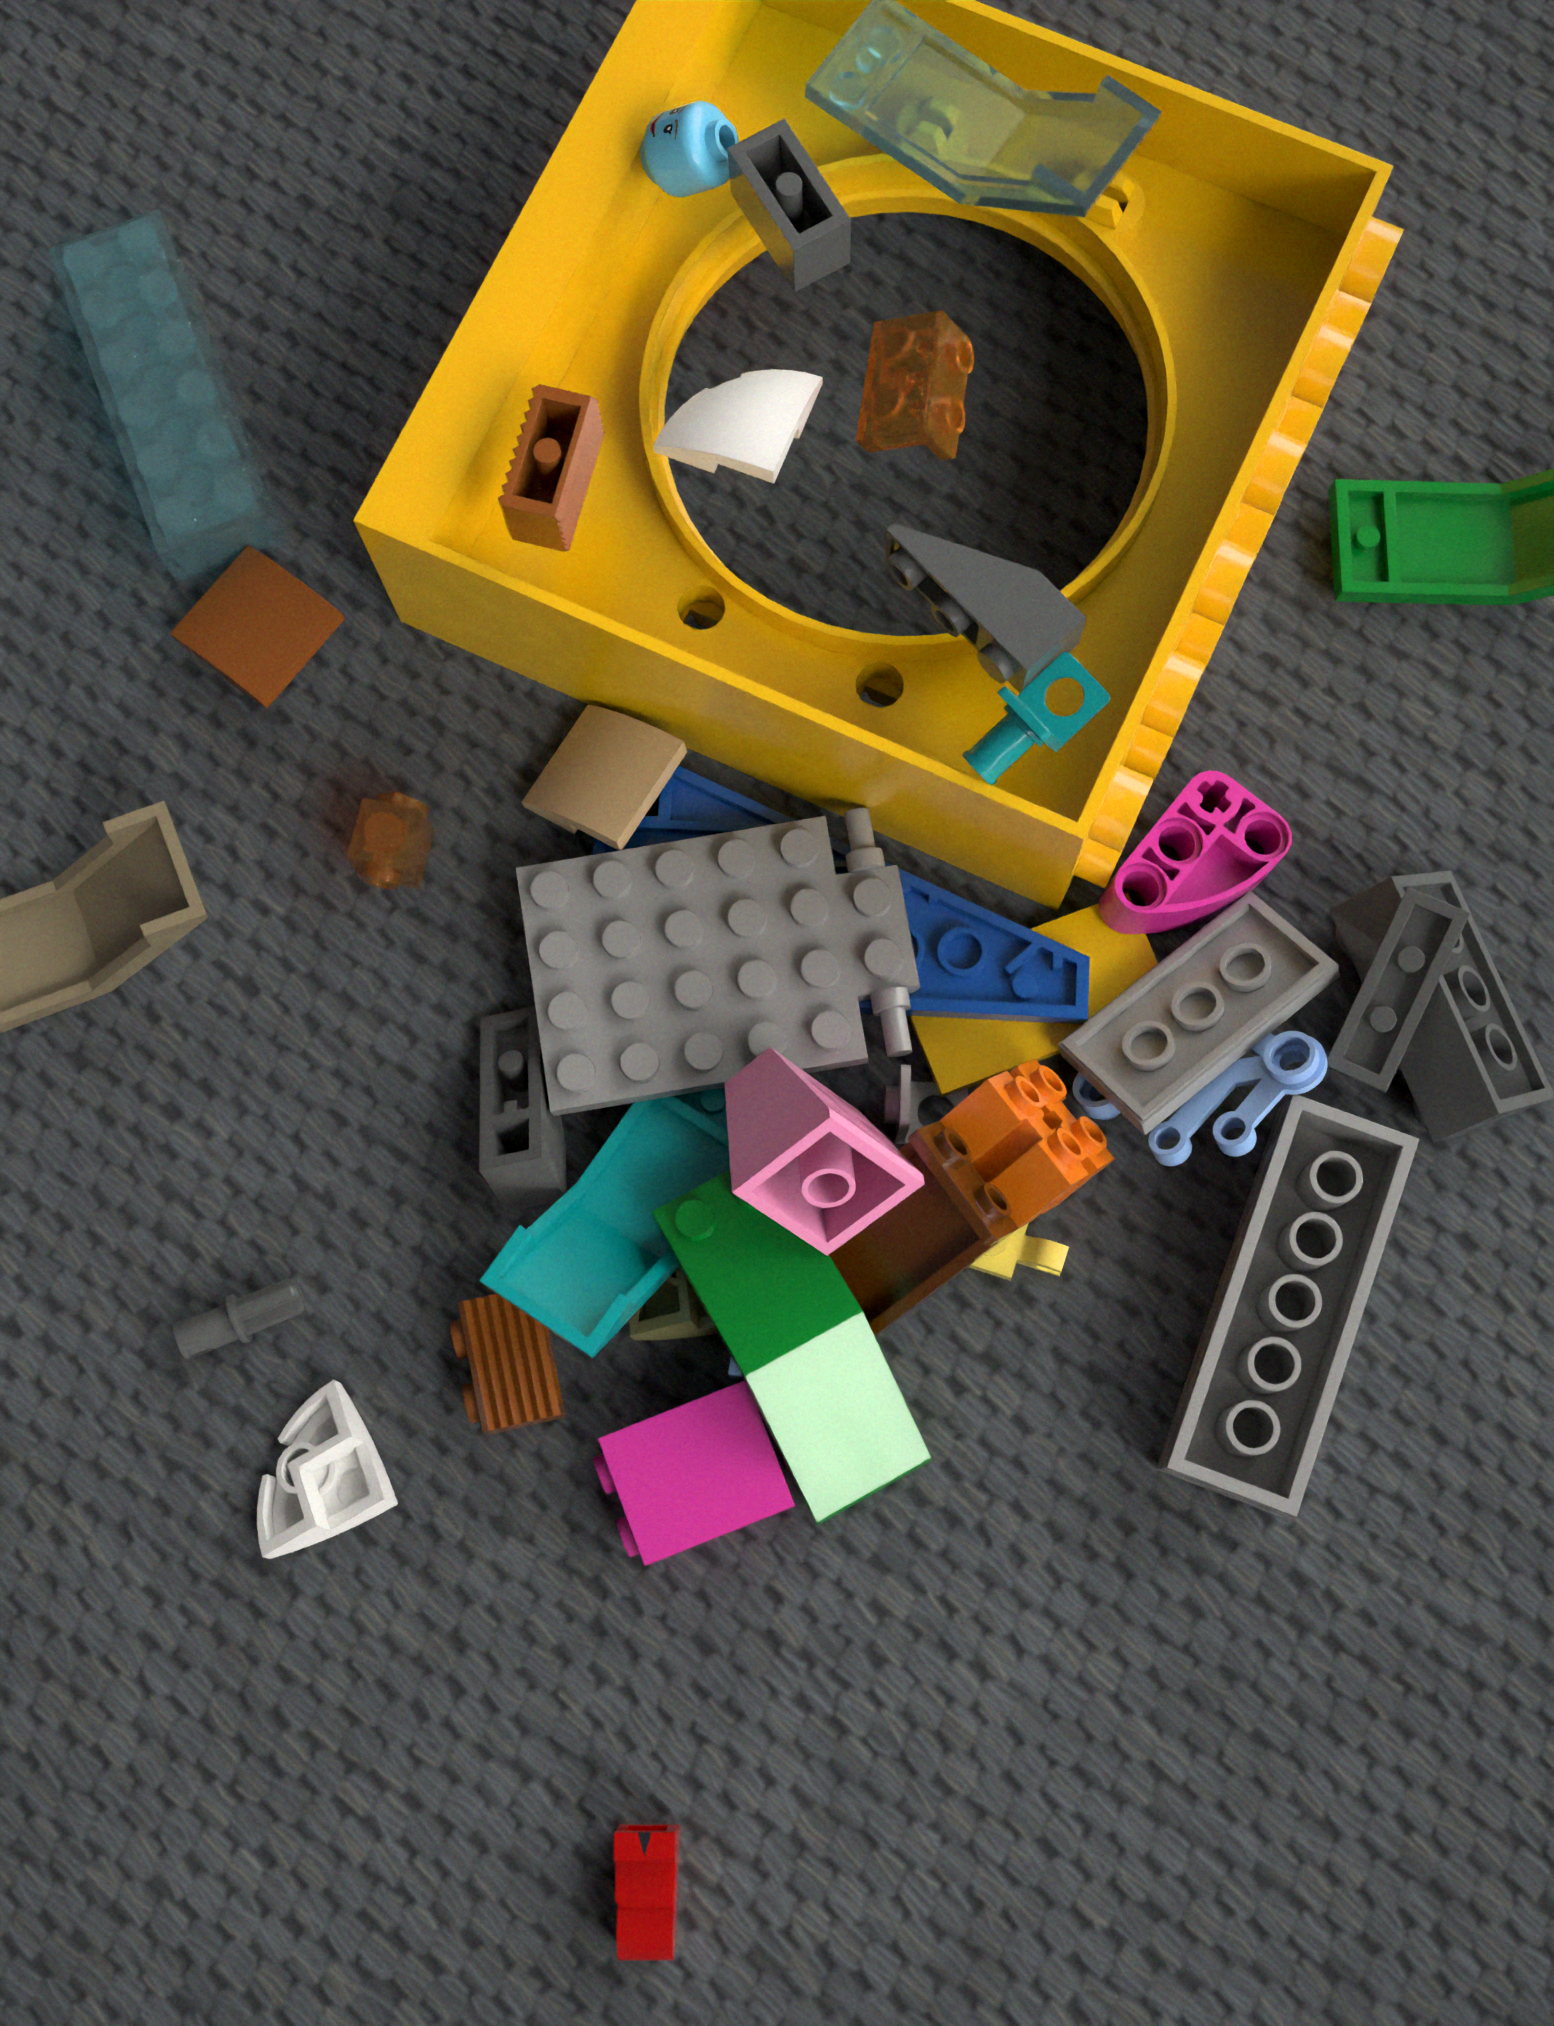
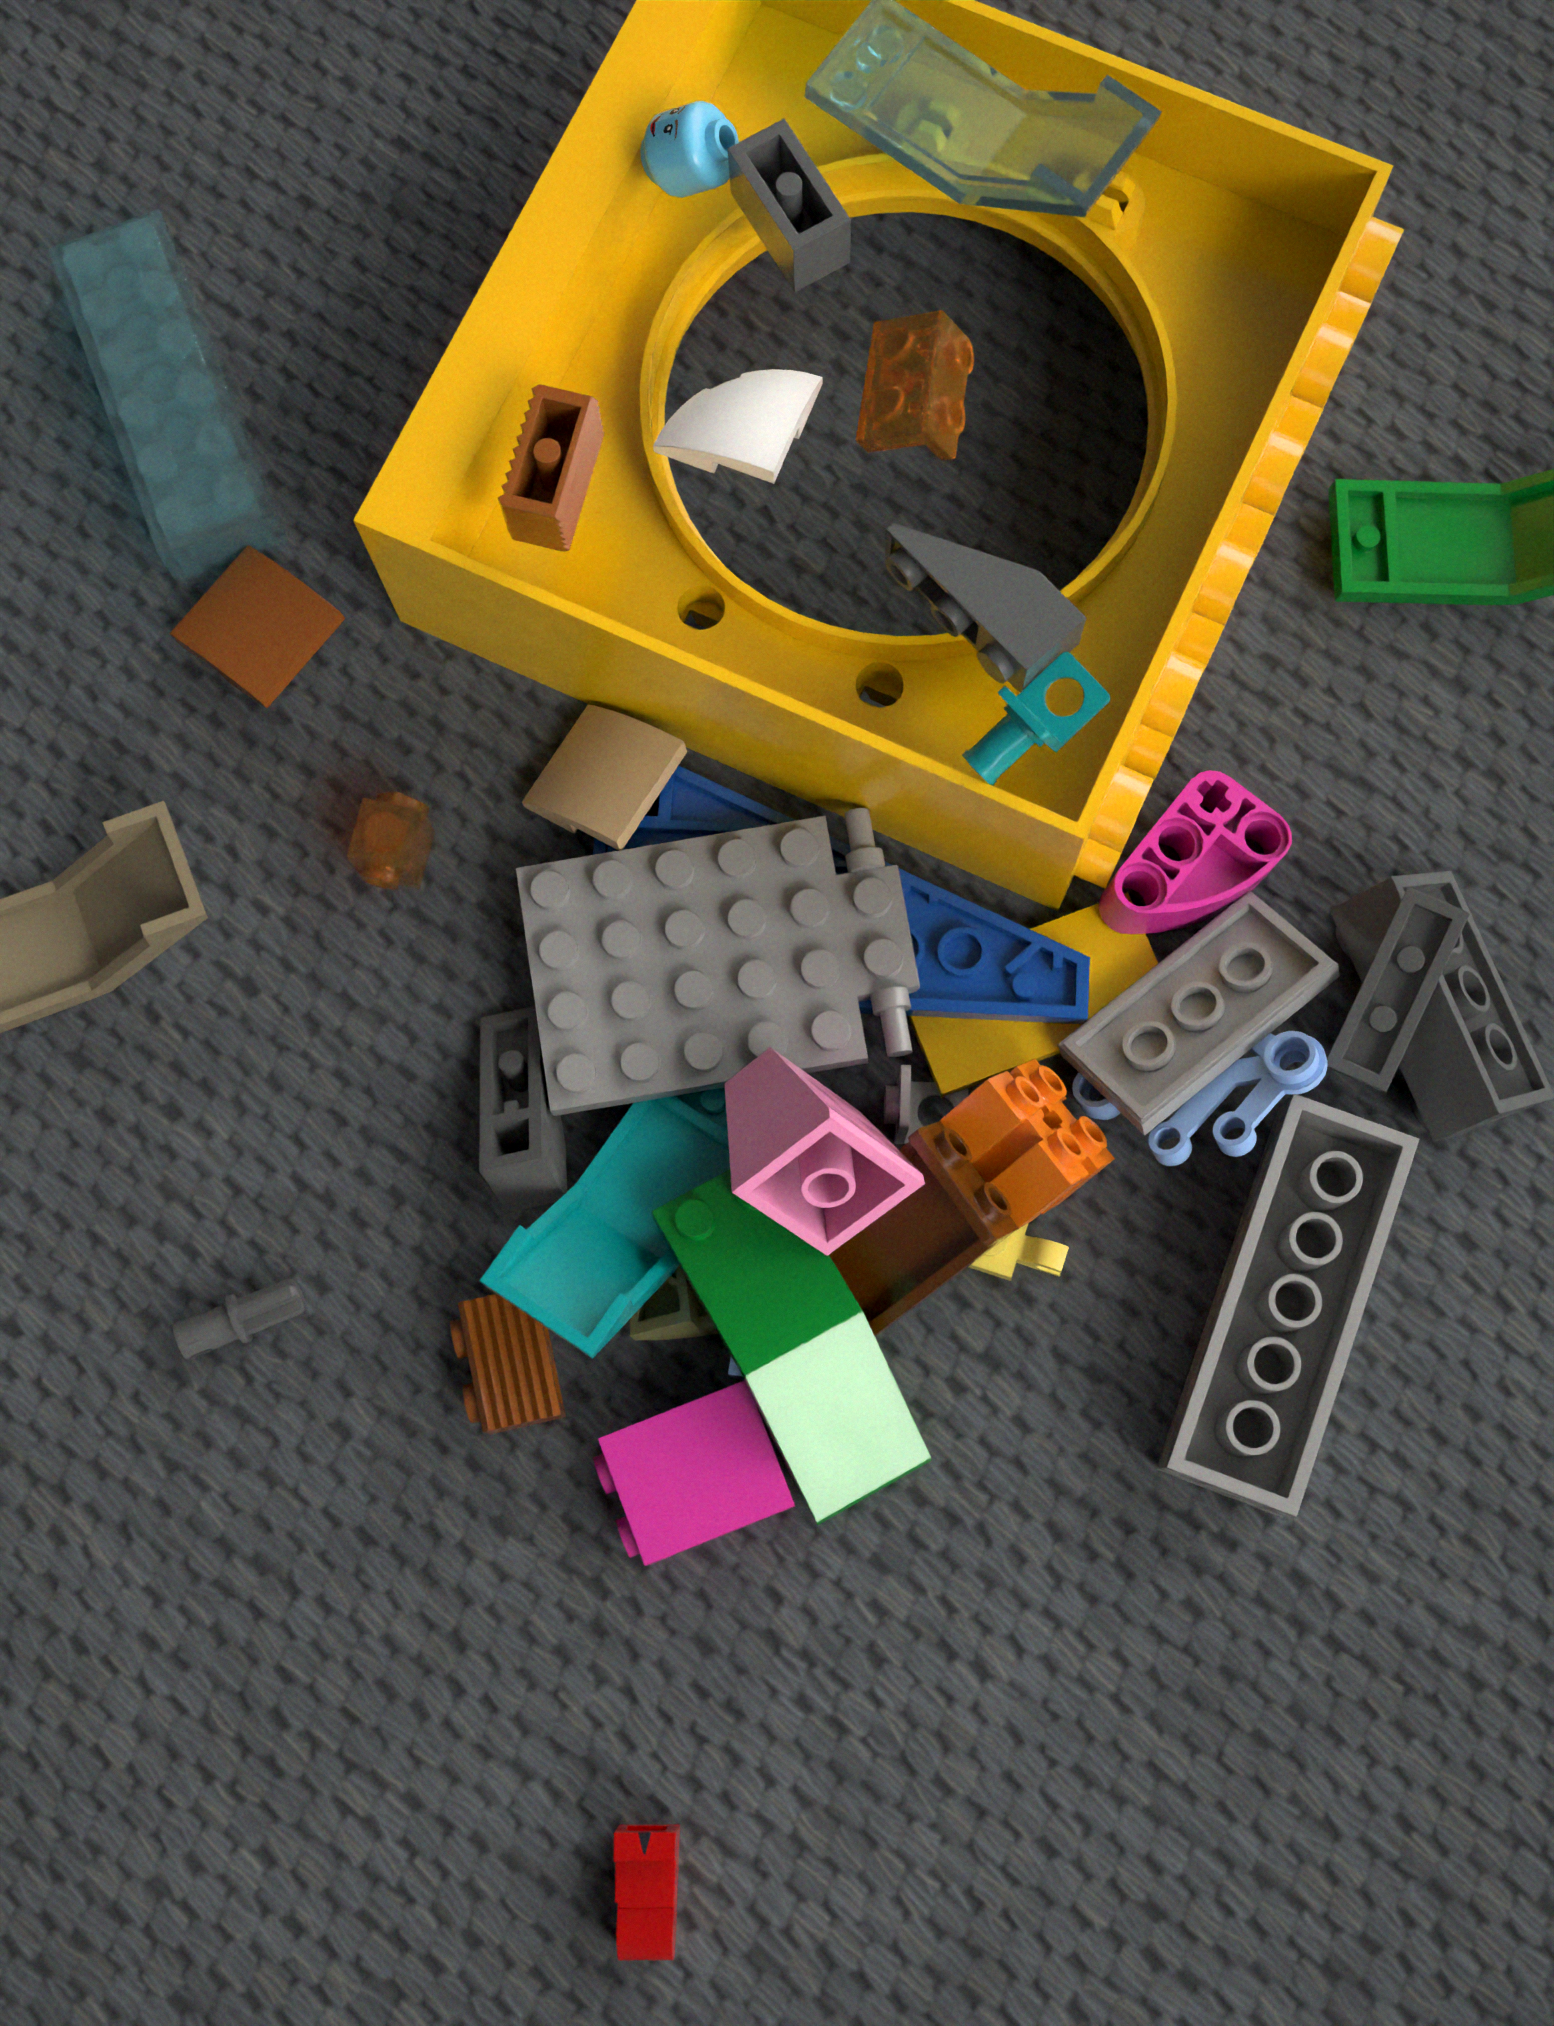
white brick [257,1380,398,1559] -> none

